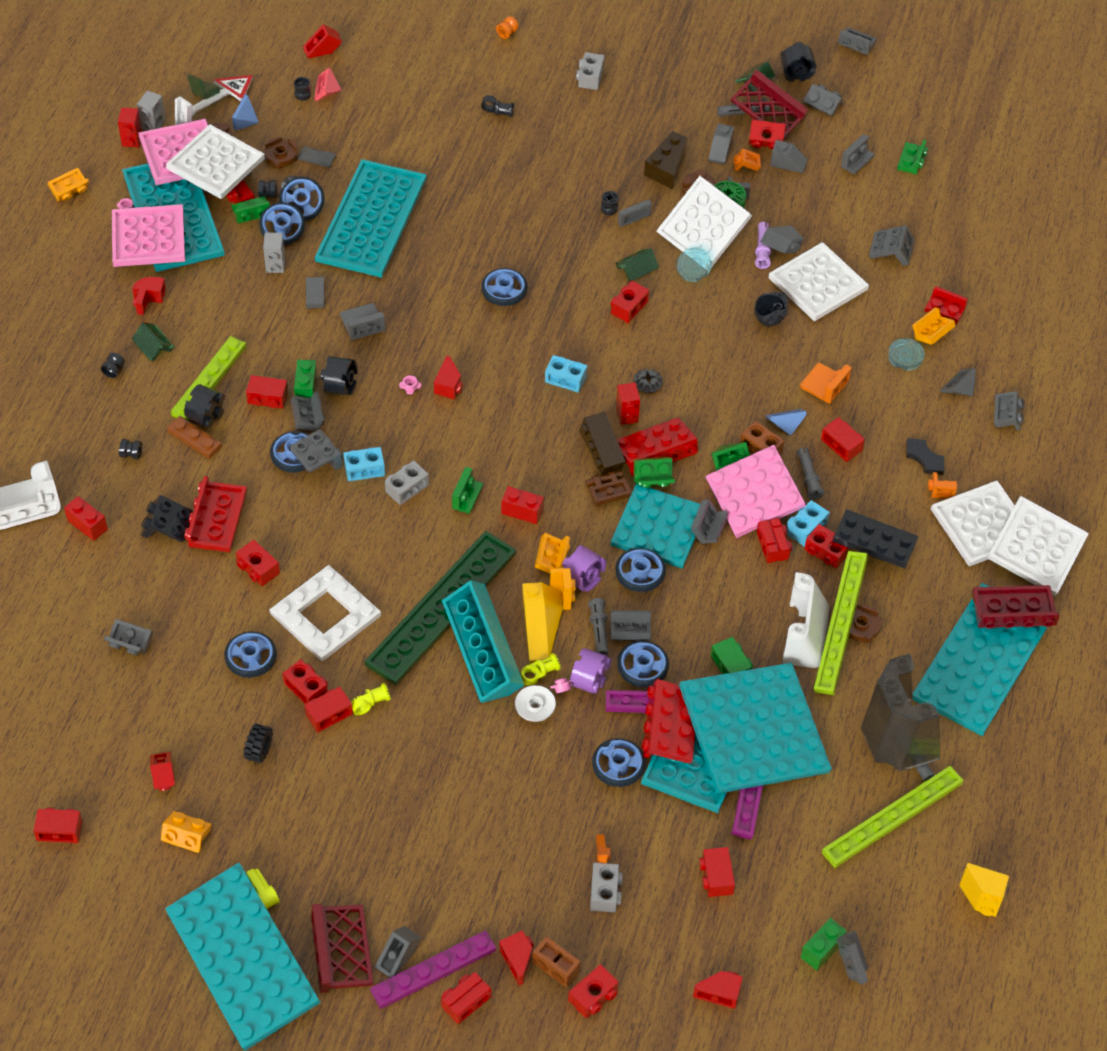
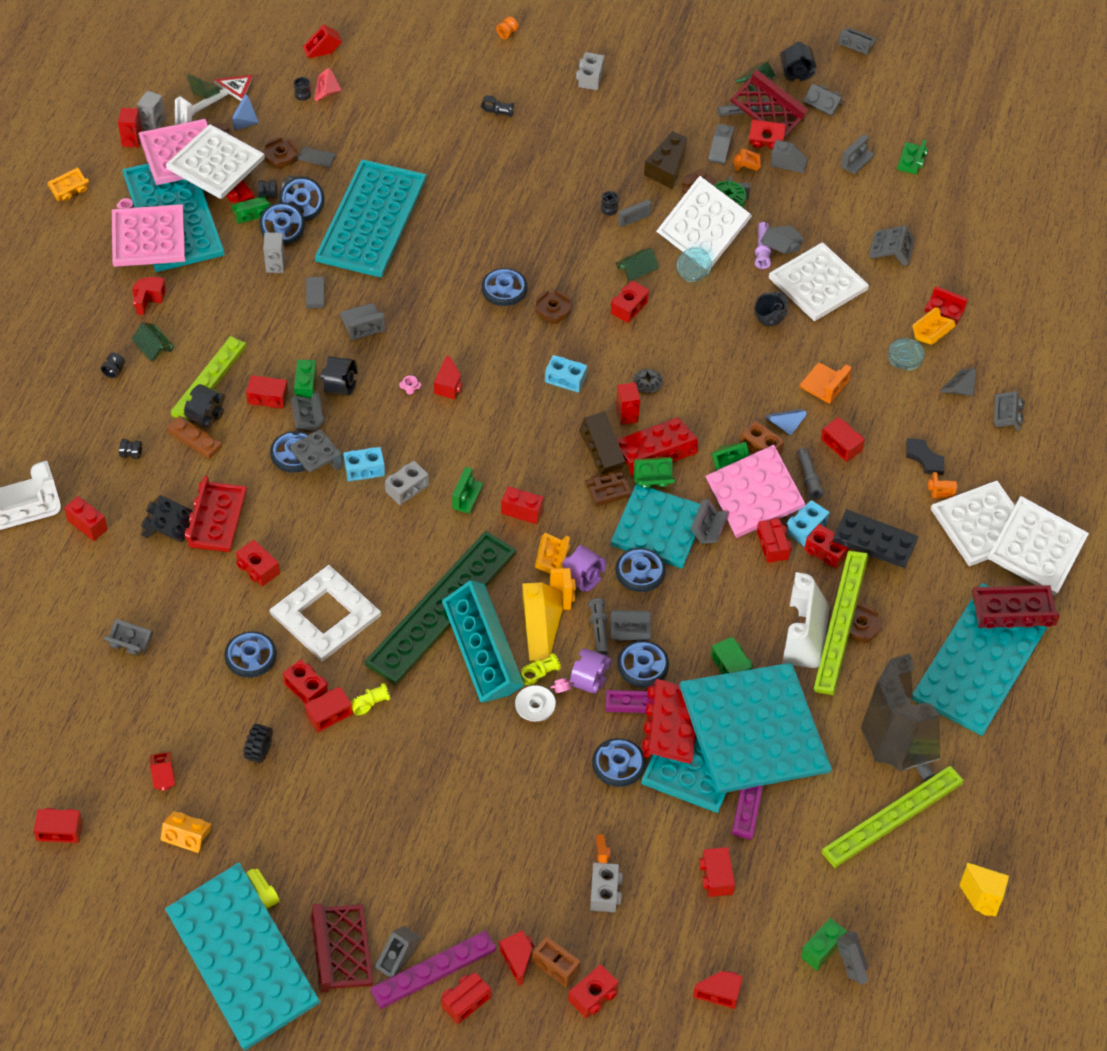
none -> reddish brown plate [536,290,571,324]

